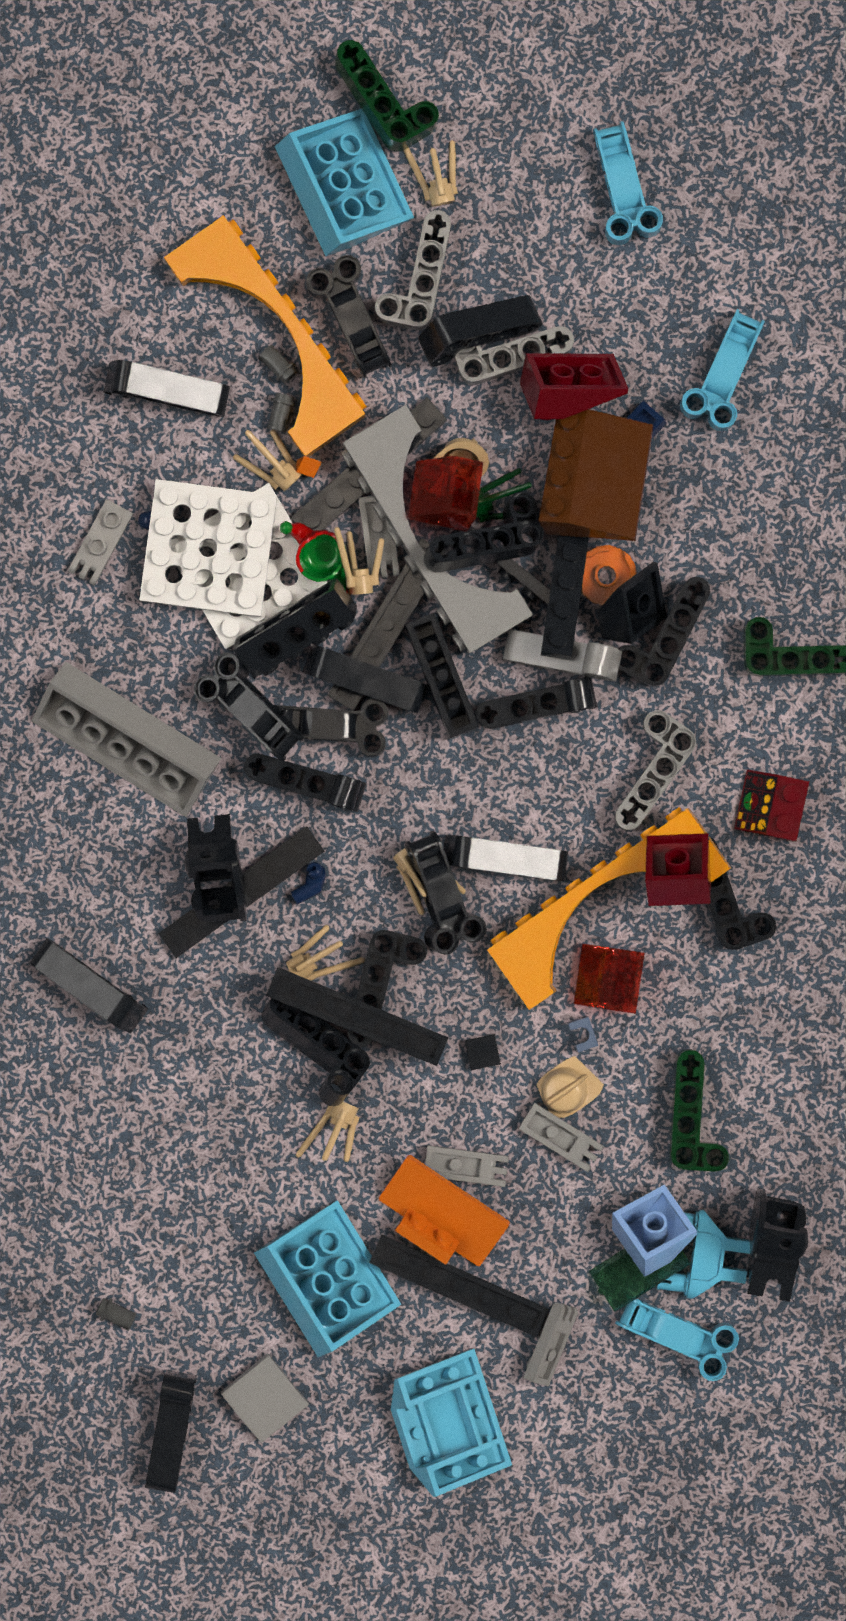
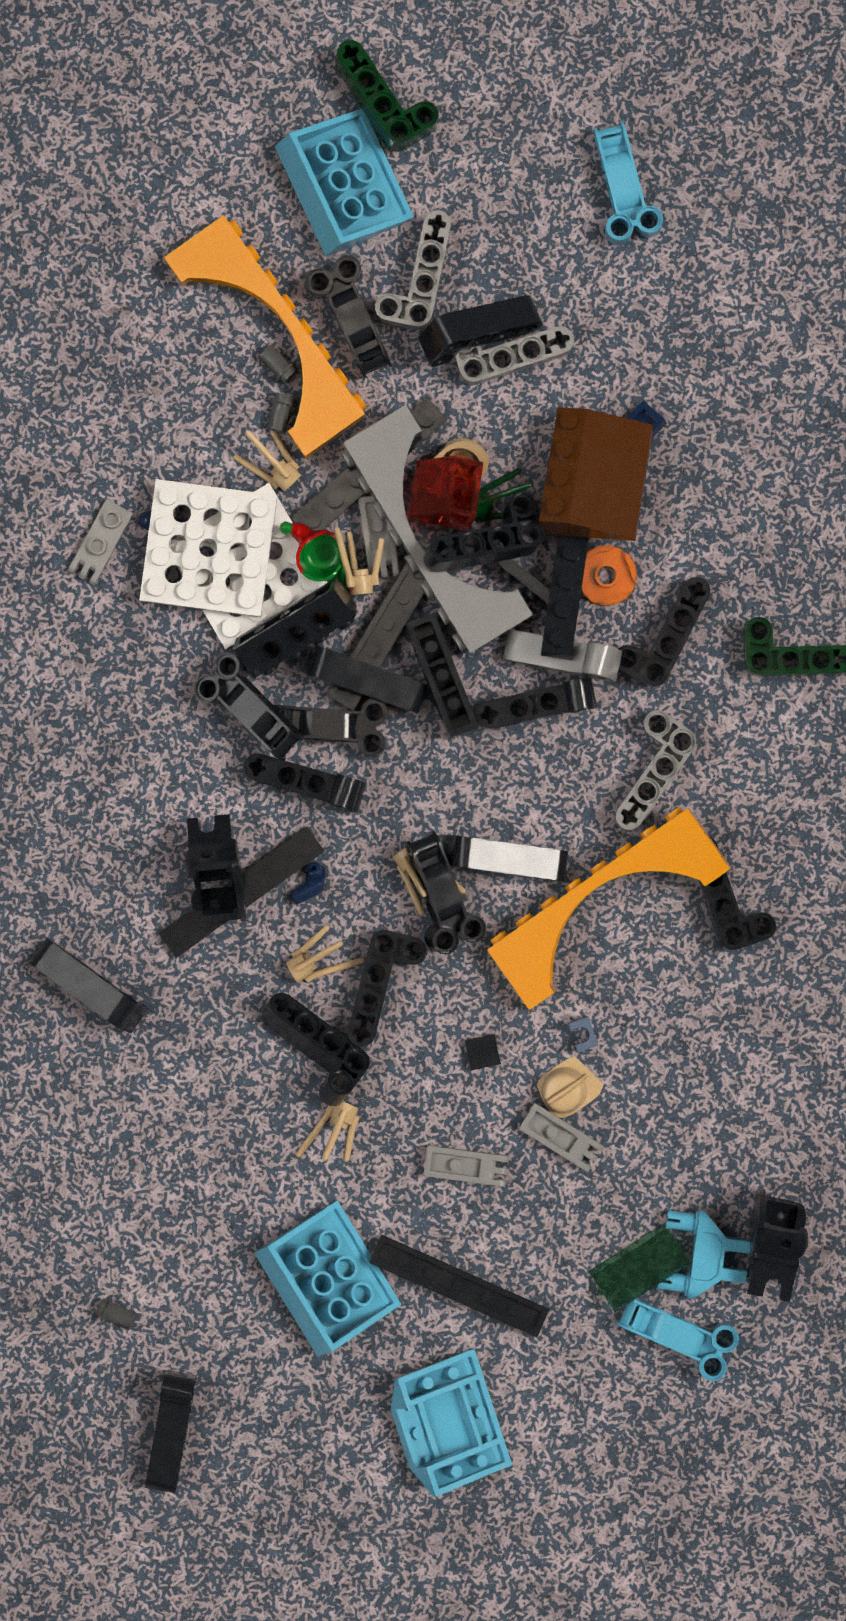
light grey slope [31,662,221,817] -> none
beam [103,360,230,417] -> none
light grey slope [220,1353,309,1443] -> none
black plate [266,967,449,1066] -> none
orange piece [296,456,322,478] -> none
orange bracket [379,1155,510,1266] -> none
tan plant [403,140,458,207] -> none
dark red slope [520,353,629,420] -> none
light grey hinge [523,1303,578,1386] -> none
clear red slope [573,943,645,1014] -> none
black slope [597,562,667,644] -> none
light blue slope [612,1184,697,1277] -> none
dark red slope [645,833,711,906] -> none
dark green beam [669,1049,729,1172] -> none
medium azure piece [680,309,765,432] -> none
dark red slope [734,769,809,842] -> none

